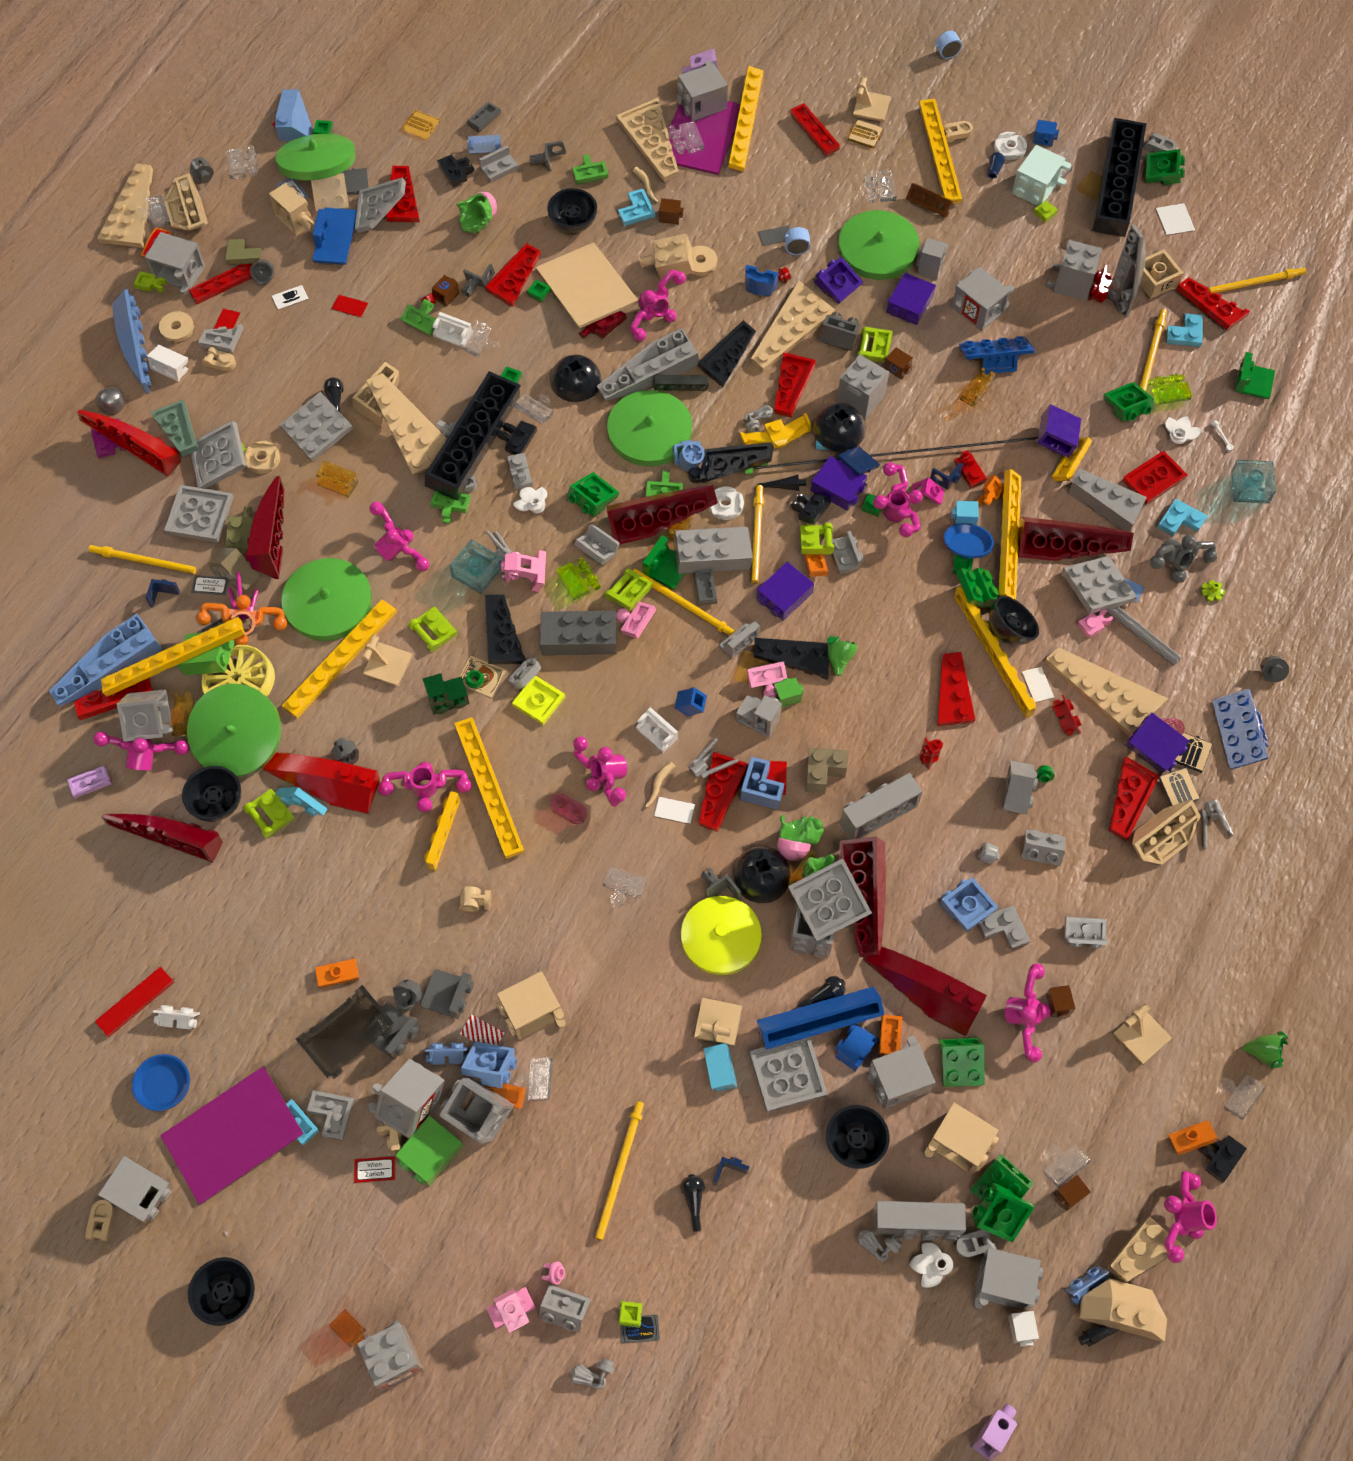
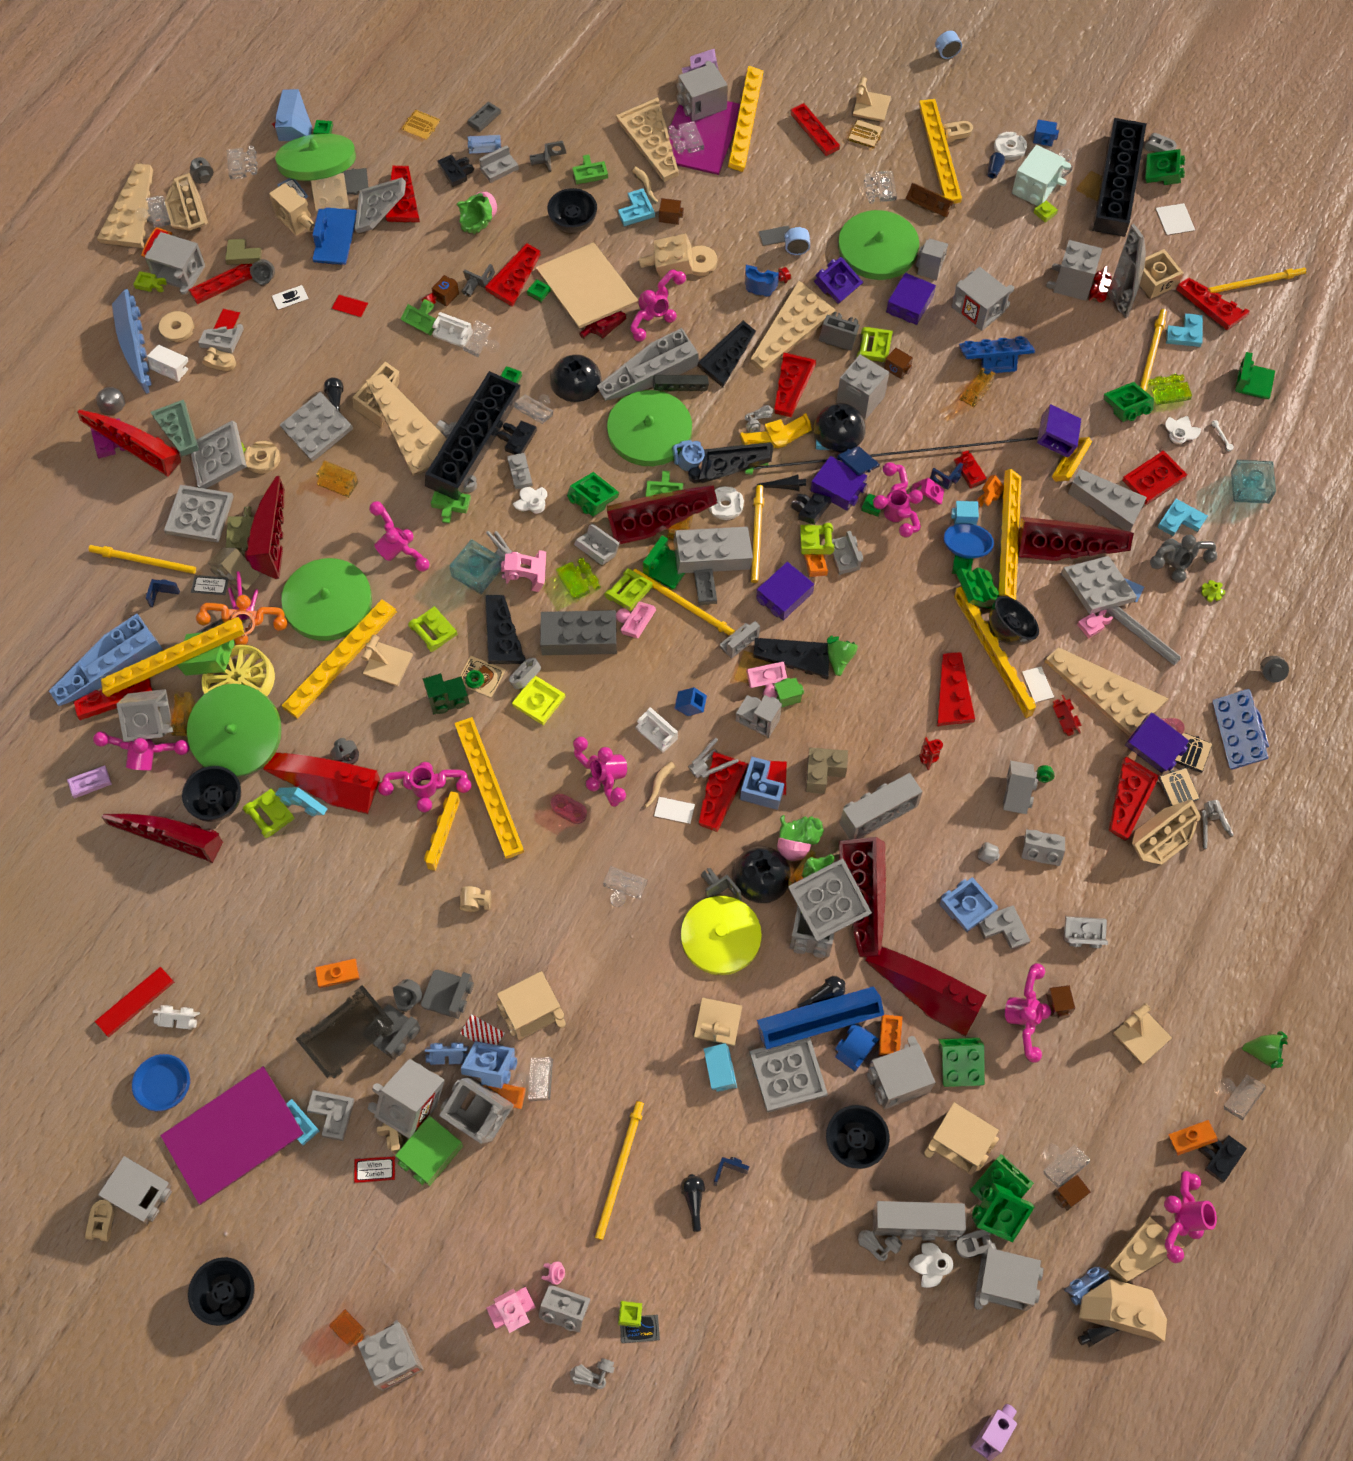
white brick [1008,1311,1039,1347] -> none

